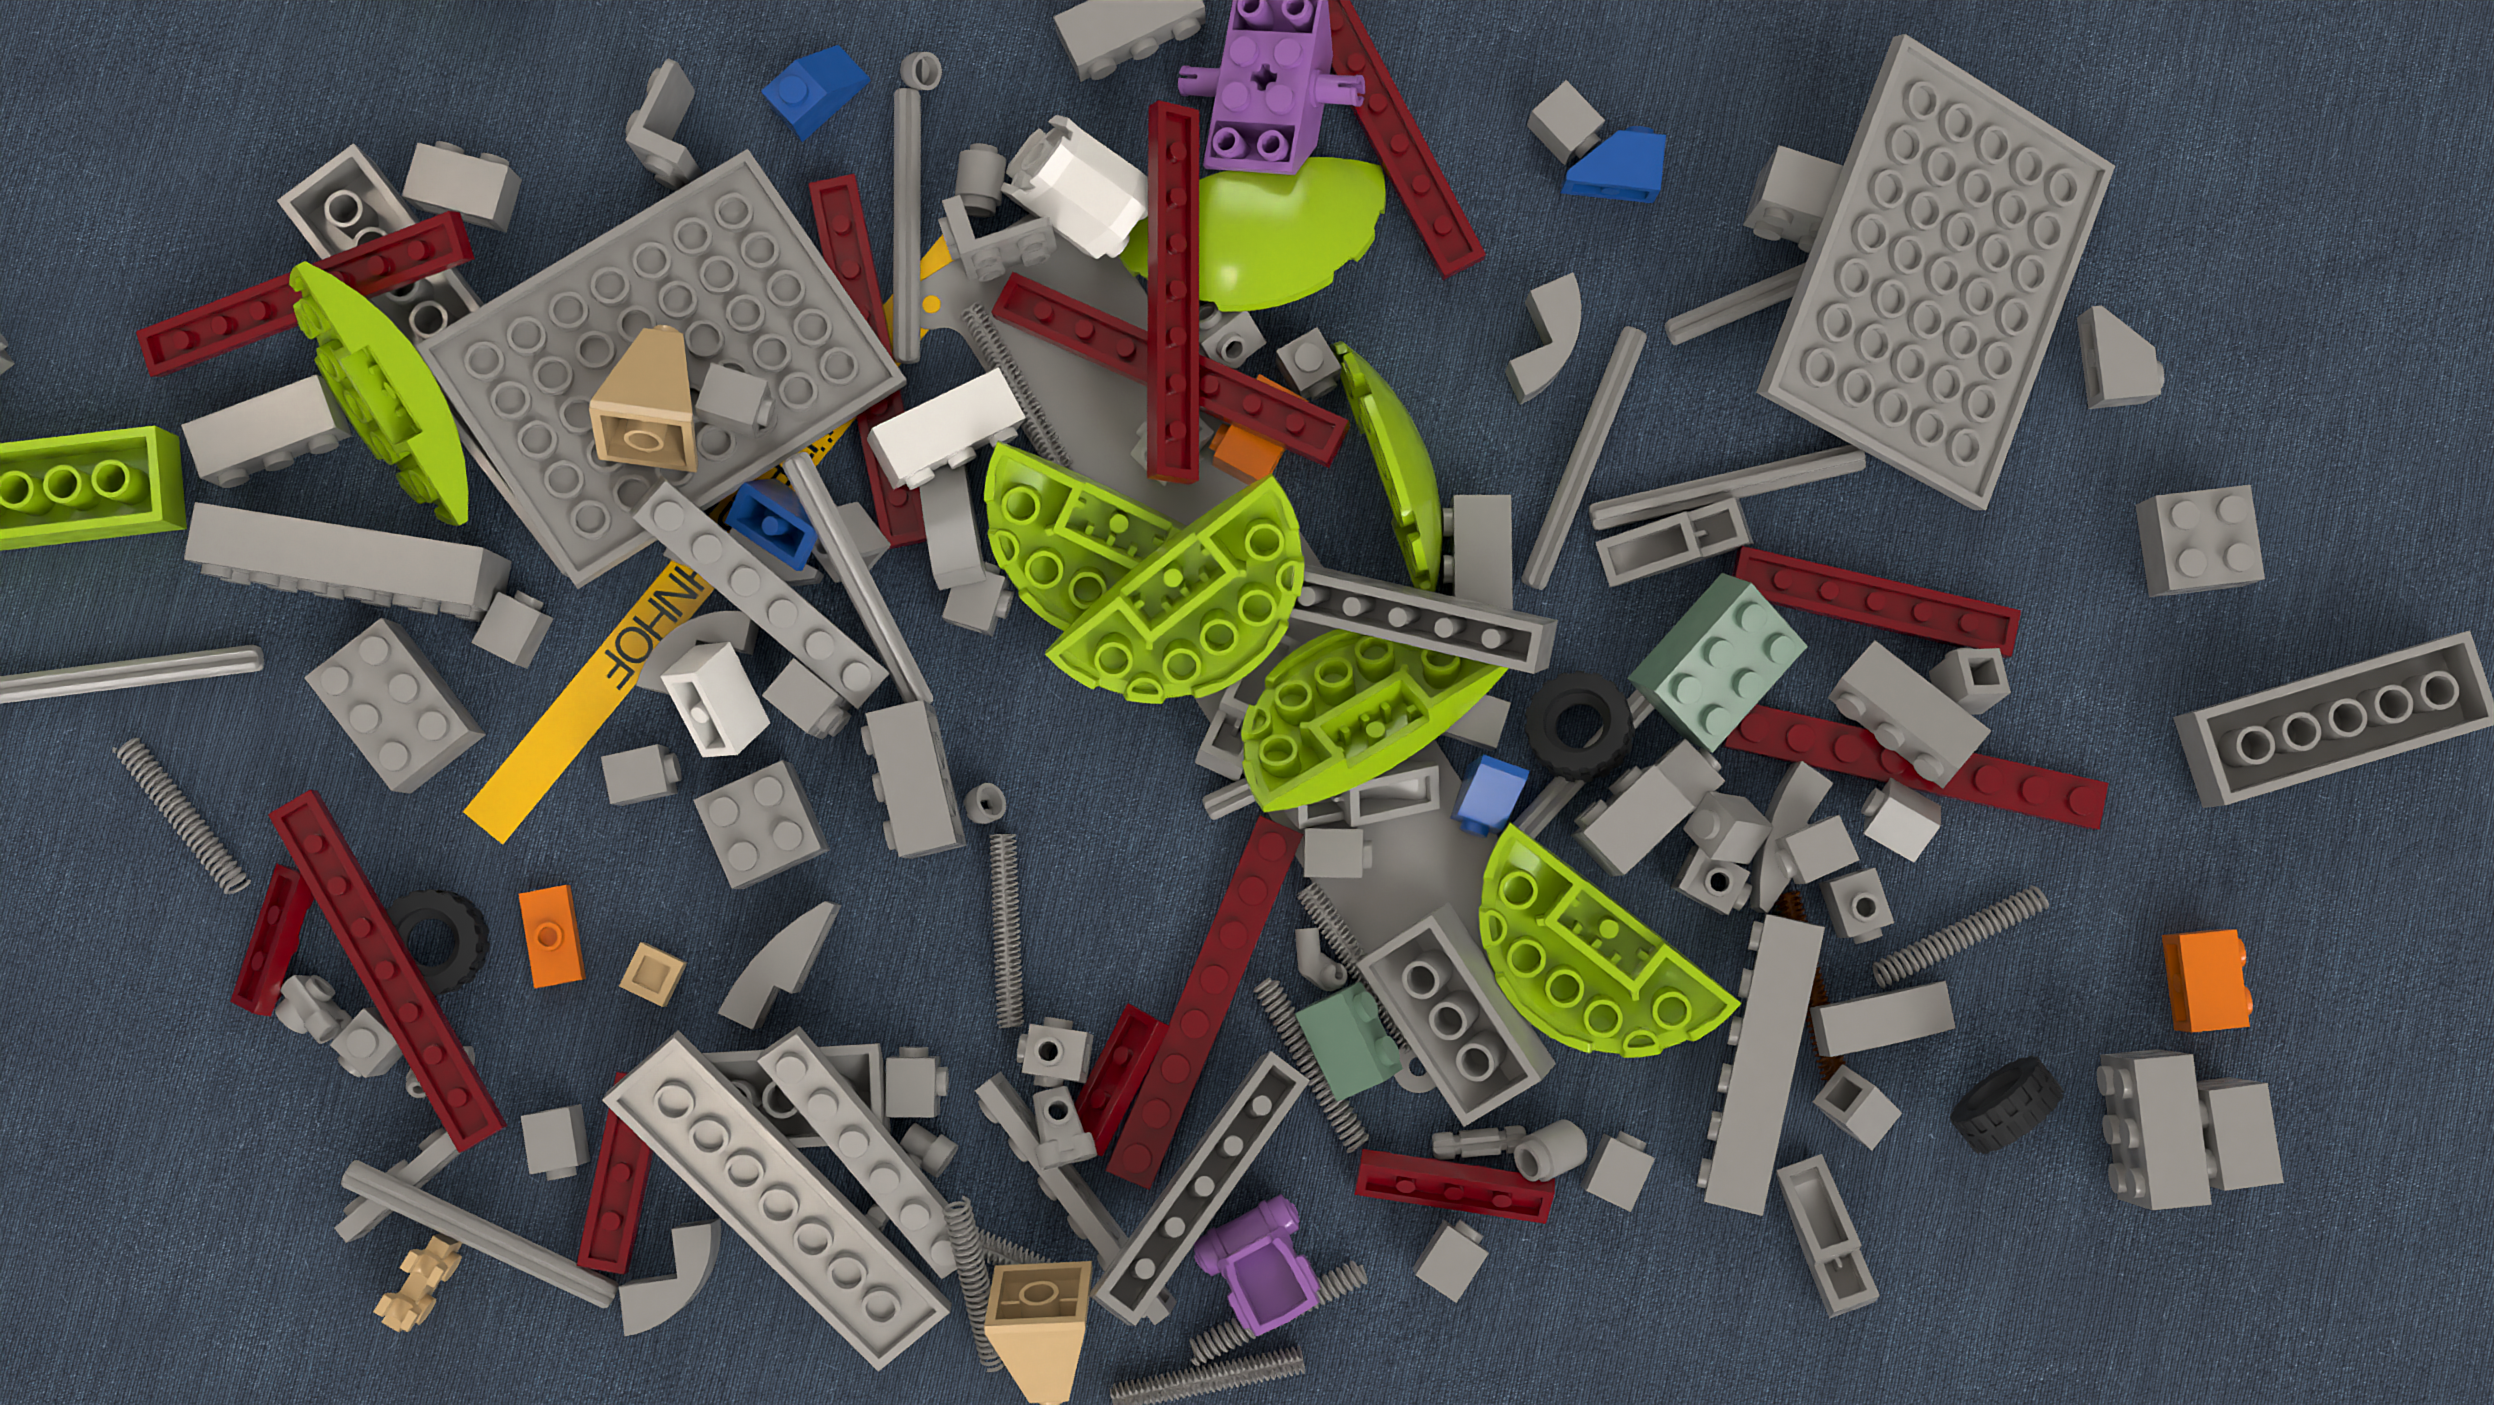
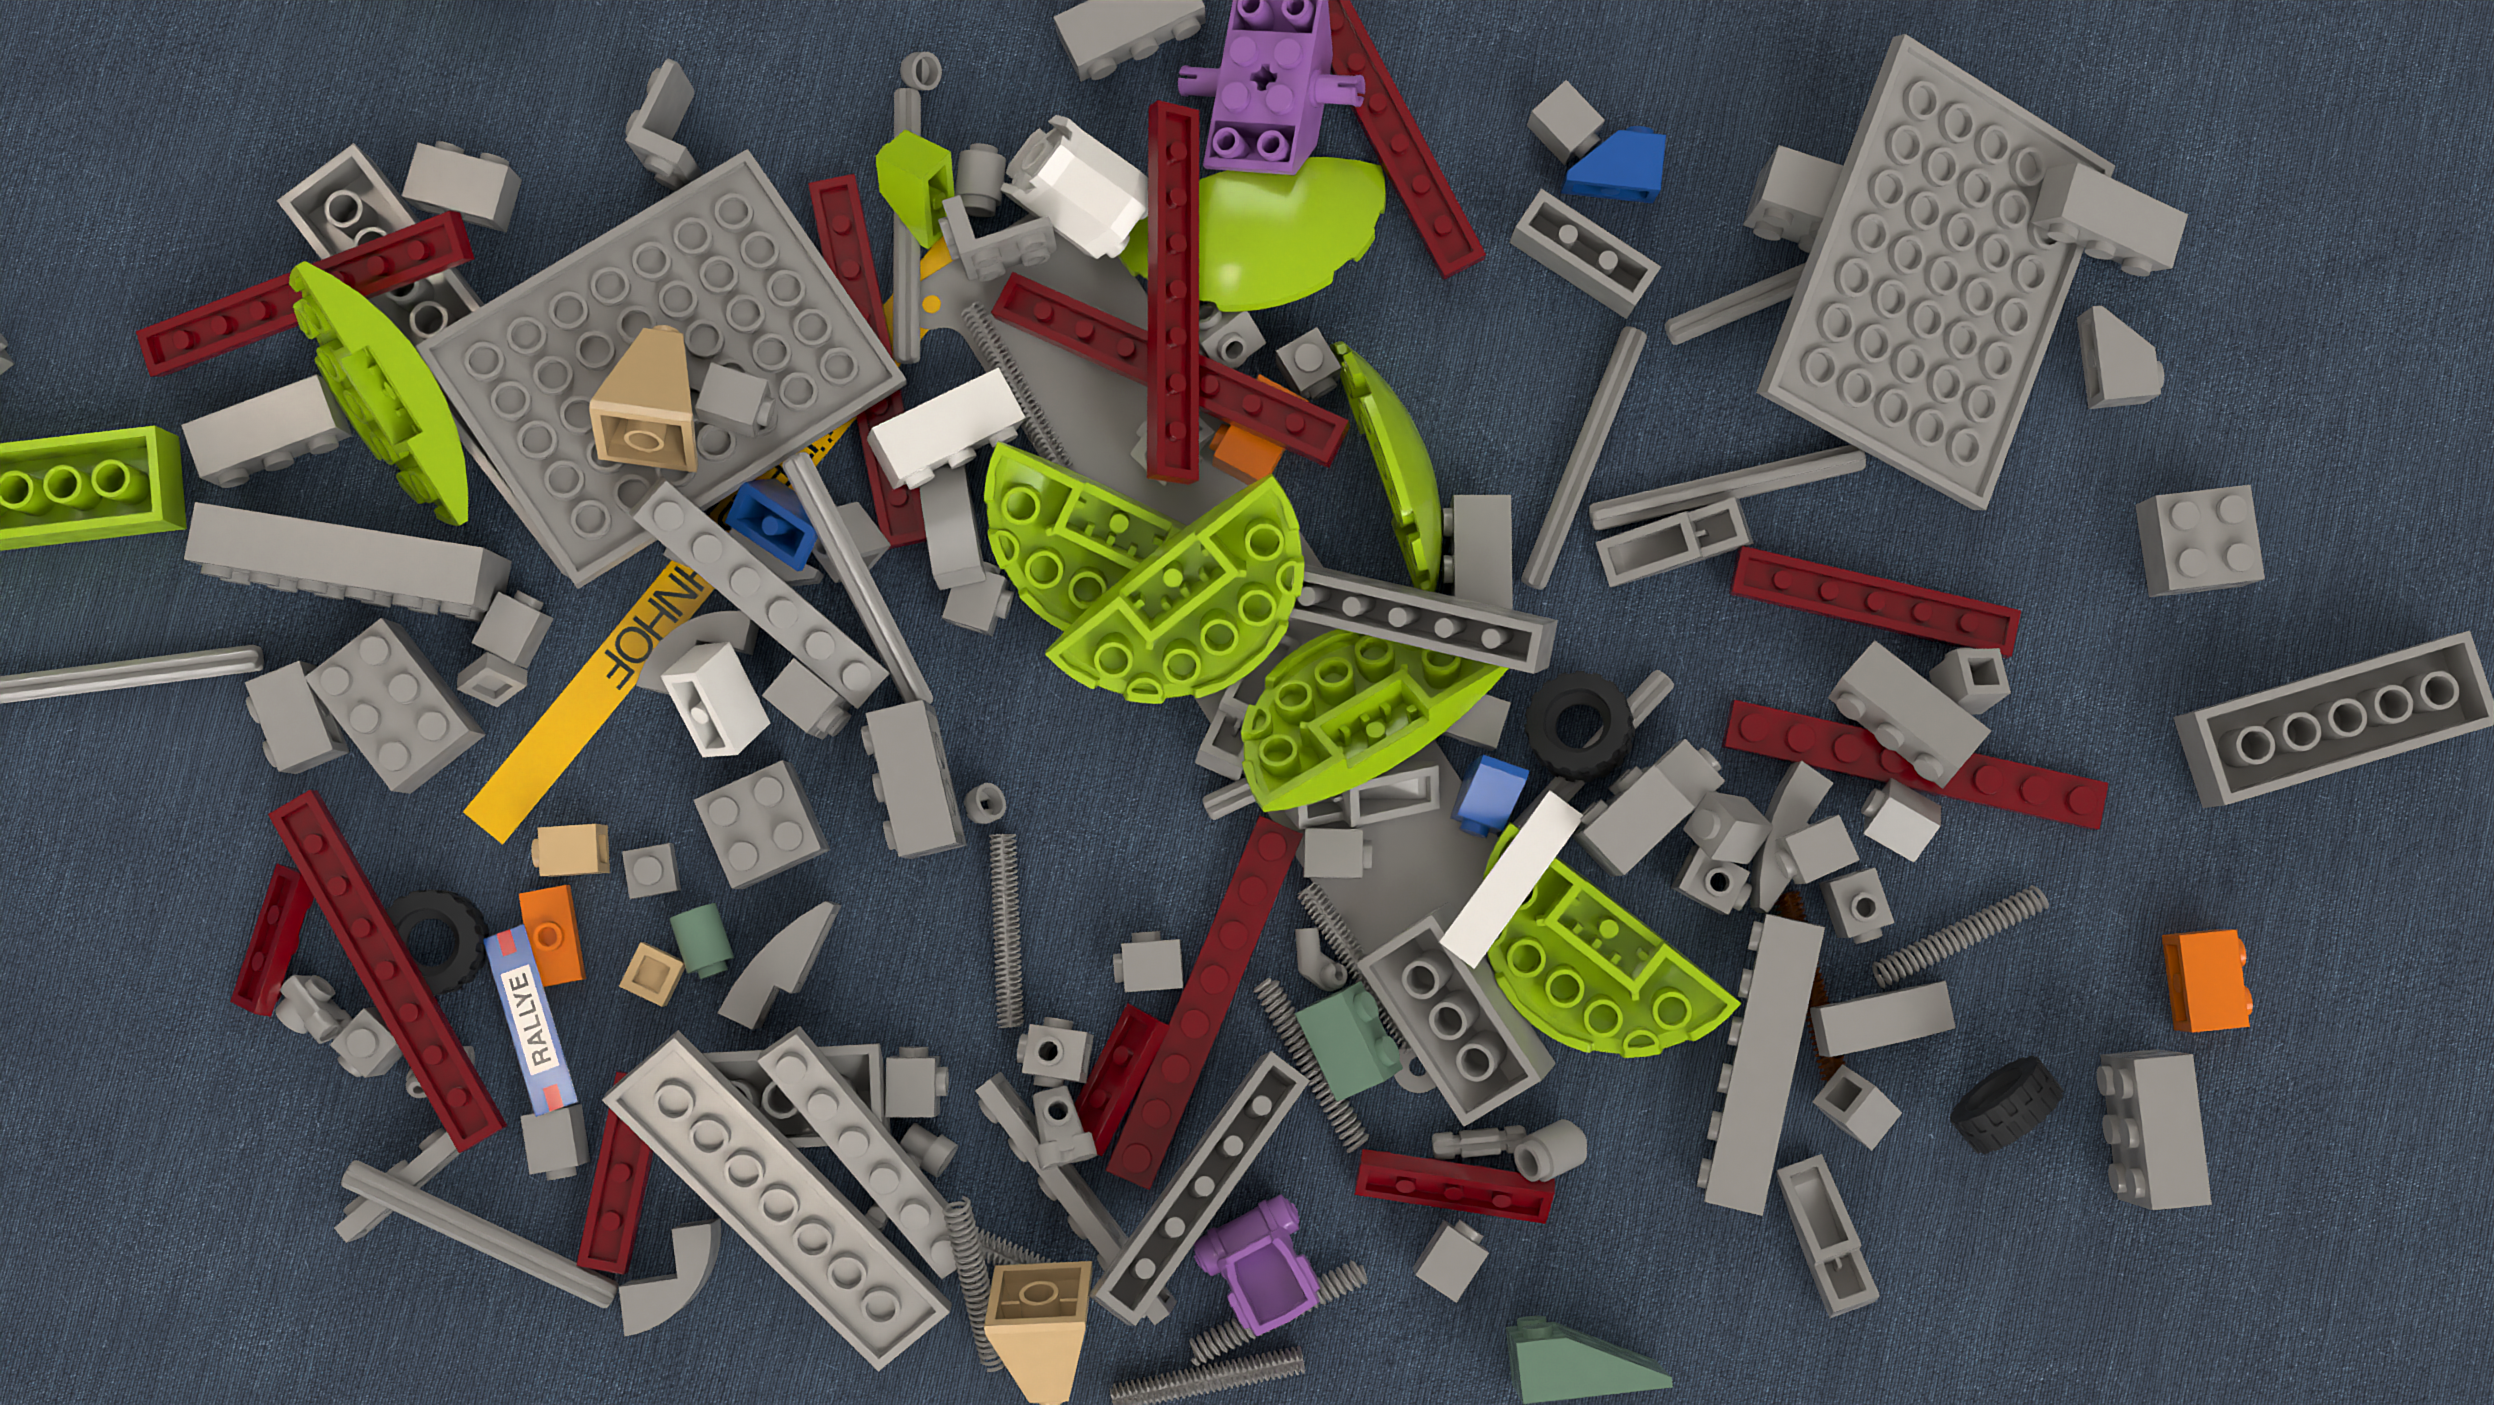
light grey piece [112,738,251,894] -> none
tan plate [373,1233,462,1332] -> none
light grey brick [601,744,681,806] -> none
blue slope [761,45,871,142] -> none
light grey brick [1505,272,1581,405] -> none
light grey brick [1580,1131,1655,1212] -> none
sand green brick [1627,573,1808,753] -> none
light grey brick [2196,1077,2284,1191] -> none
none -> light grey brick [245,661,350,774]
none -> light grey plate [457,652,527,707]
none -> sticker [483,924,578,1117]
none -> tan brick [532,824,610,877]
none -> light grey plate [622,843,681,899]
none -> sand green brick [669,903,734,980]
none -> lime slope [875,129,955,249]
none -> light grey brick [1113,931,1184,992]
none -> white sticker [1439,790,1583,969]
none -> sand green slope [1506,1316,1673,1404]
none -> light grey brick [1509,189,1661,319]
none -> light grey brick [2031,162,2188,276]

